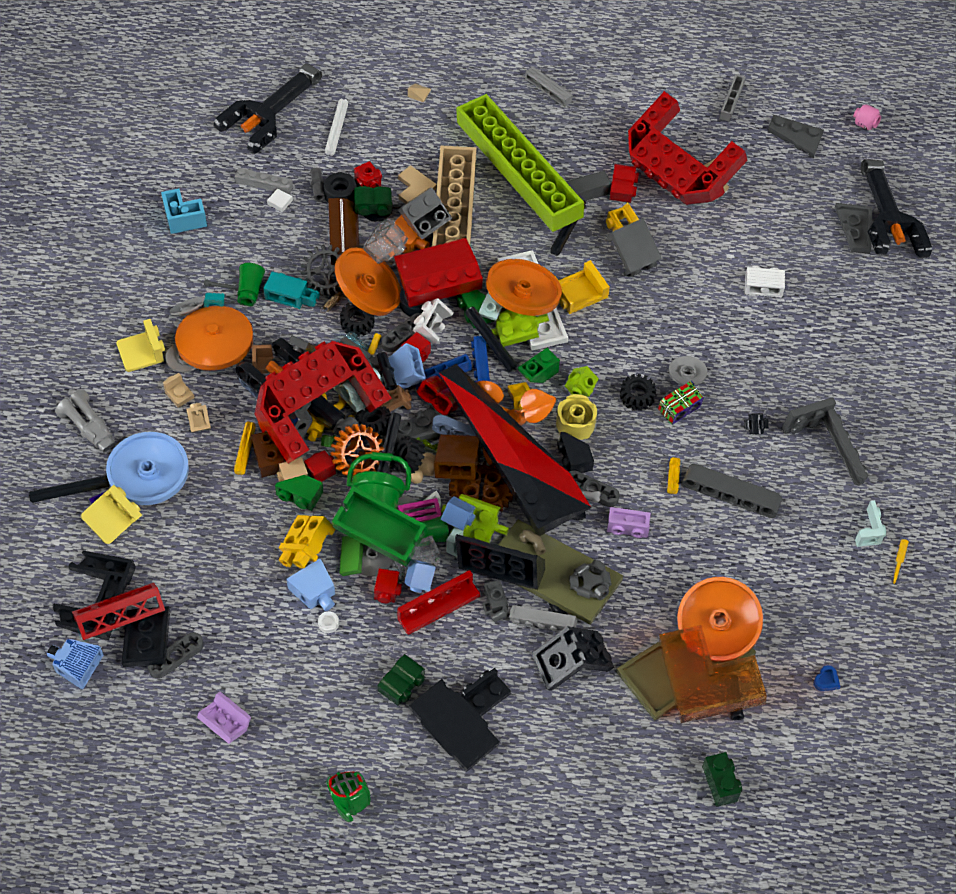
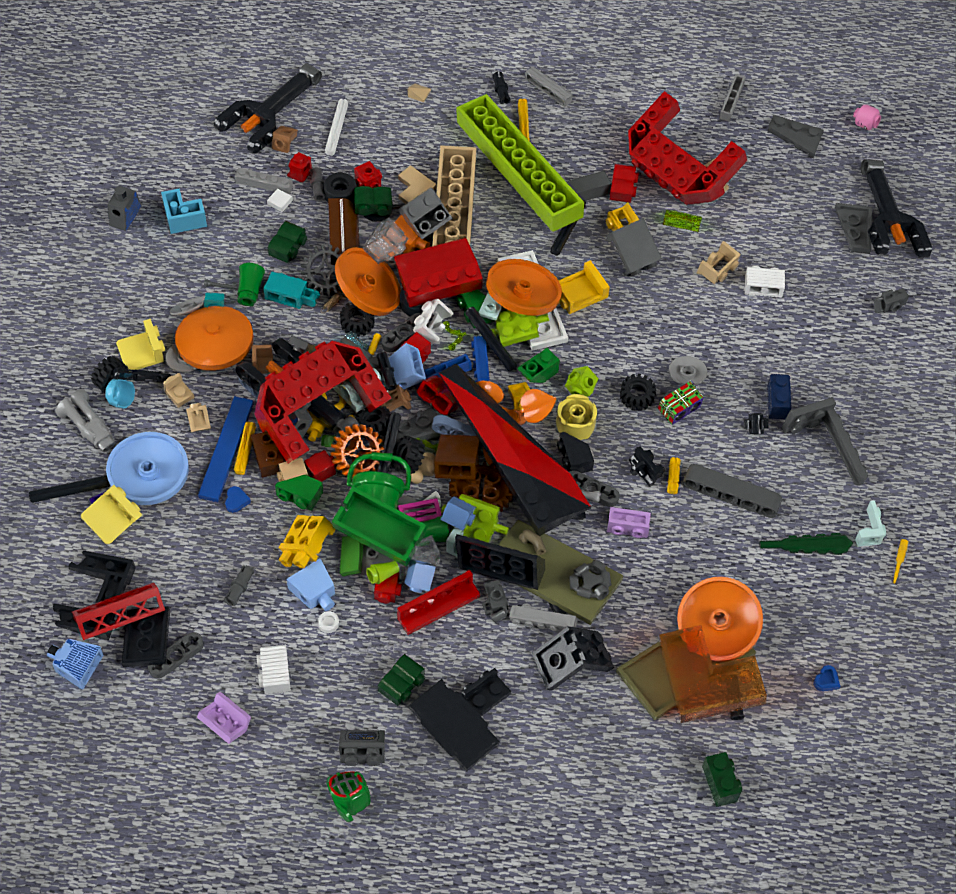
none -> black tyre [91,355,129,393]
none -> medium azure hair [105,379,135,409]
none -> dark grey torso [107,186,142,231]
none -> black piece [112,368,171,383]
none -> blue tile [198,396,254,502]
none -> dark grey pin [224,565,254,606]
none -> blue tile [225,486,251,513]
none -> white brick [256,644,291,694]
none -> dark green brick [267,221,307,263]
none -> medium nougat bracket [272,126,298,153]
none -> red brick [287,152,312,183]
none -> dark grey slope [339,730,385,766]
none -> lime cone [366,561,399,584]
none -> clear neon green piece [443,321,467,351]
none -> black pin [492,72,511,104]
none -> yellow axle [518,98,530,141]
none -> black hips [629,446,665,487]
none -> clear neon green slope [663,209,702,232]
none -> tan window [697,241,741,284]
none -> dark green sword [759,533,853,555]
none -> dark blue brick [767,374,792,420]
none -> dark grey piece [874,288,909,313]

